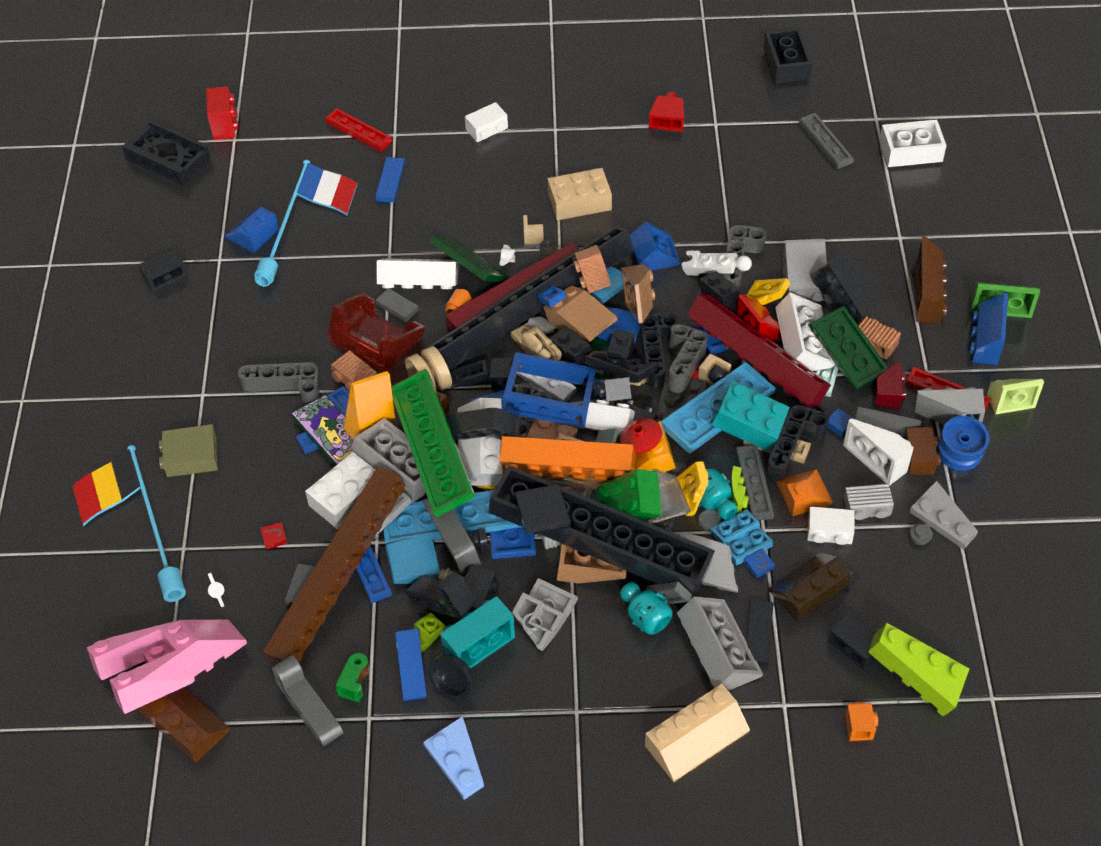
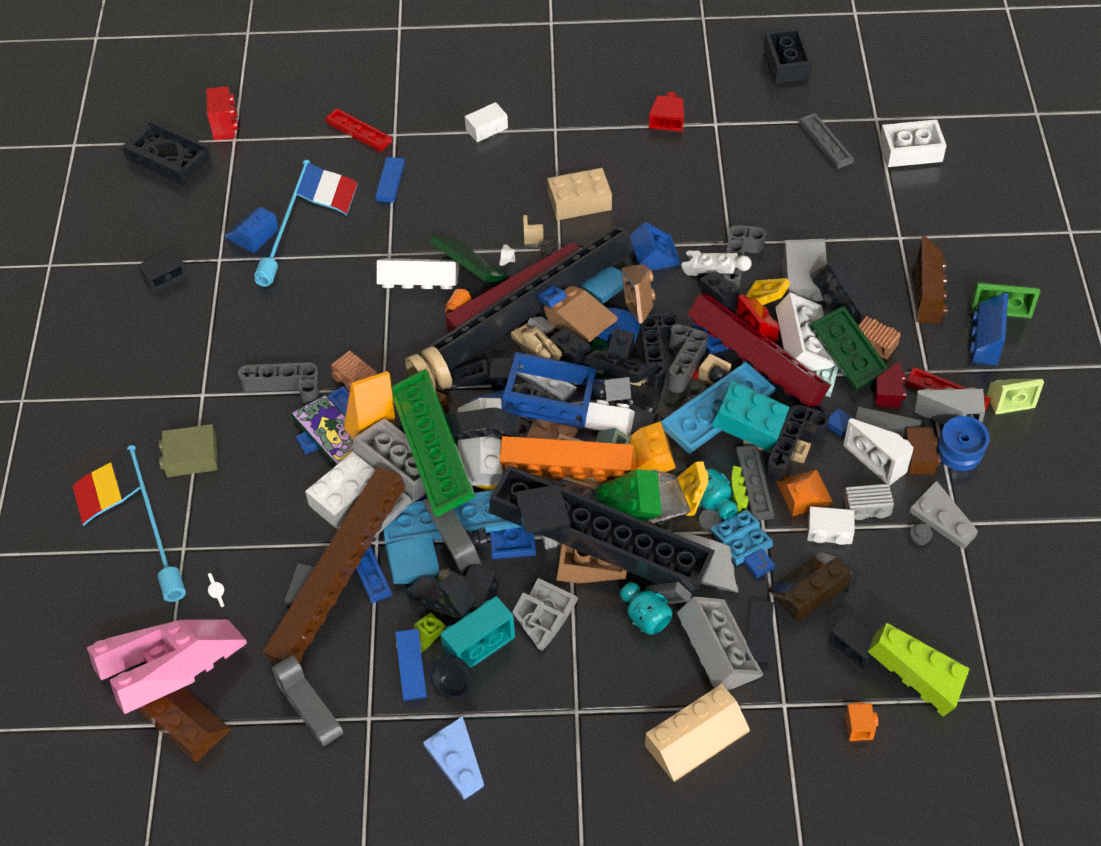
red tile [260,522,287,549] -> none
clear red windscreen [328,292,425,372] -> none
green leg [336,653,370,702] -> none
dark grey tile [376,288,419,322] -> none
nougat brick [573,245,611,294] -> none
red dish [620,418,662,454] -> none

